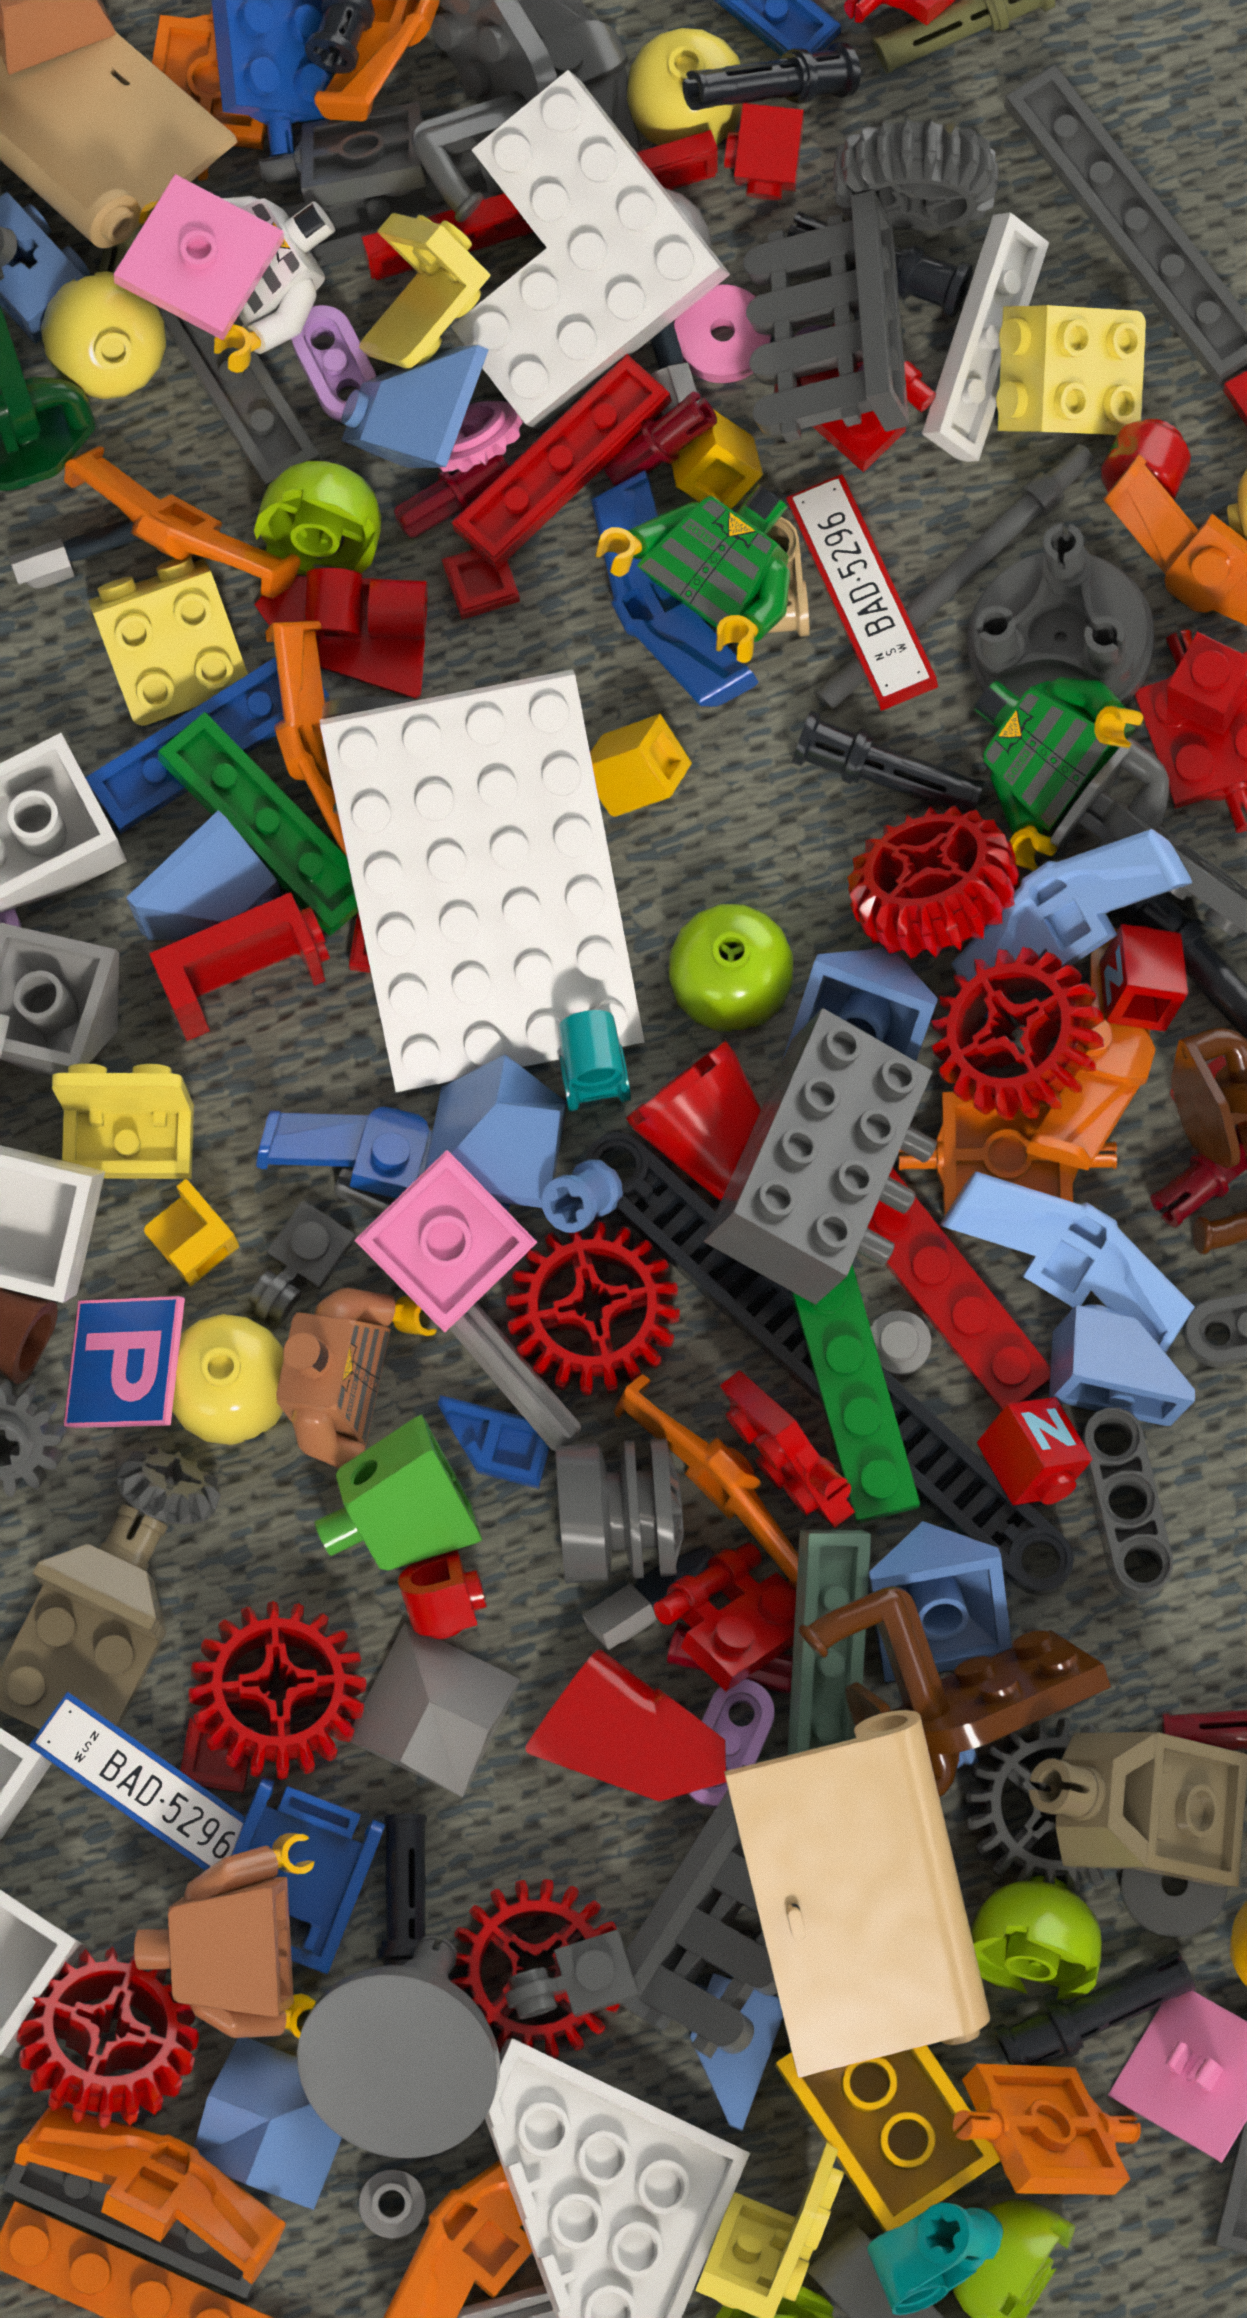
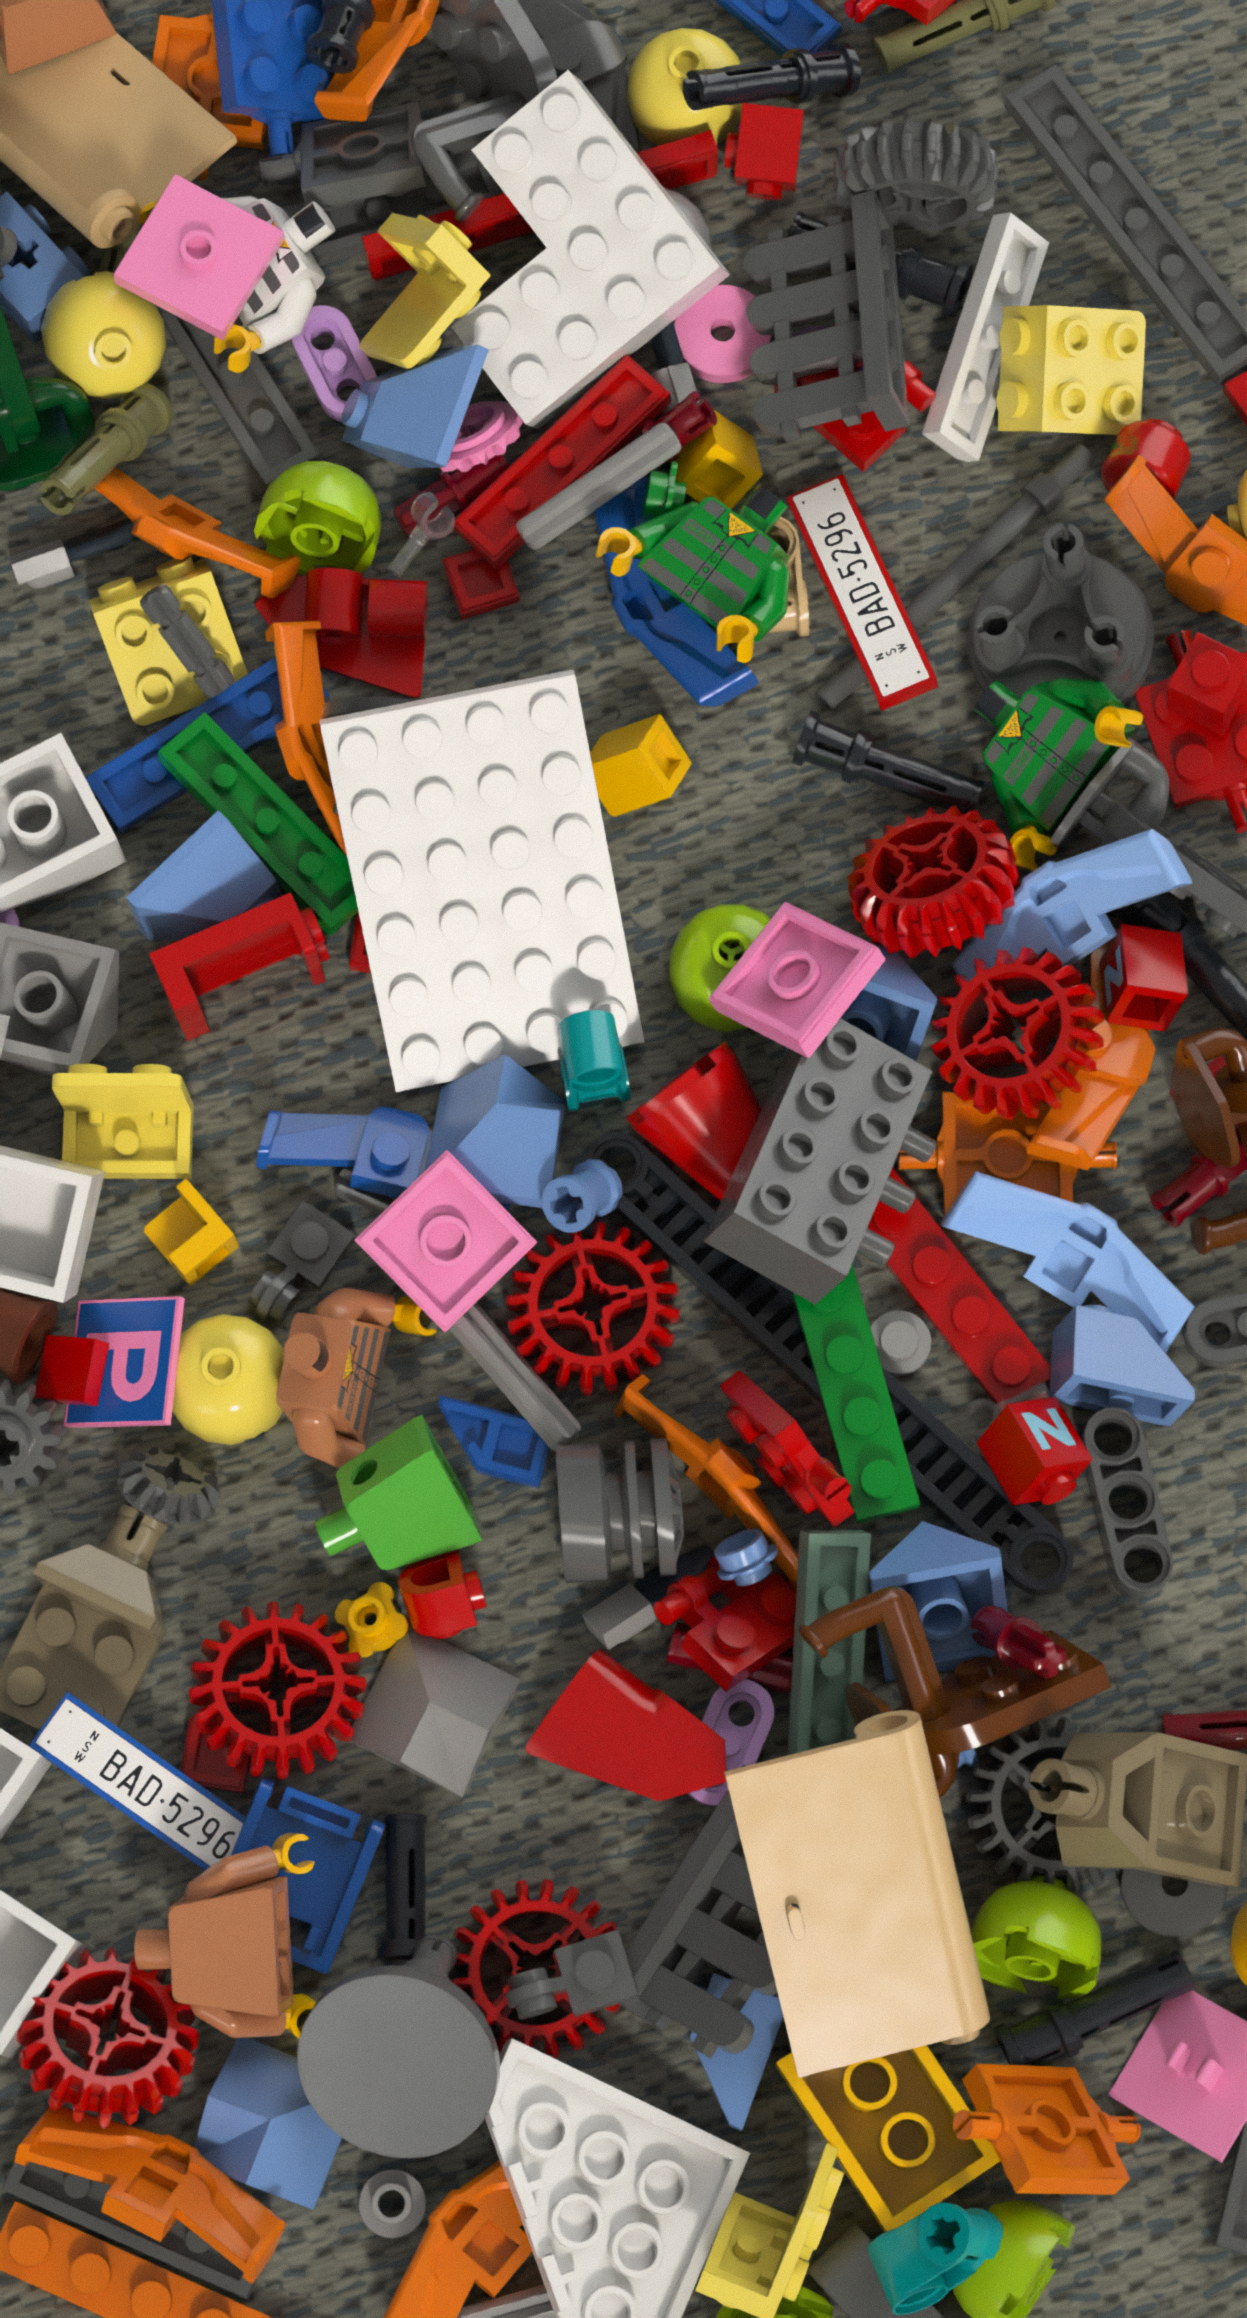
none -> red tile [34,1335,110,1406]
none -> olive pin [39,383,173,515]
none -> dark grey axle [140,584,234,698]
none -> yellow plate [335,1582,408,1658]
none -> clear hand [388,492,455,577]
none -> light grey axle [516,423,682,550]
none -> green plate [641,461,687,520]
none -> bright pink plate [708,902,886,1059]
none -> medium blue plate [714,1528,778,1586]
none -> clear hand [965,1382,1050,1441]
none -> dark red axle [970,1605,1067,1679]

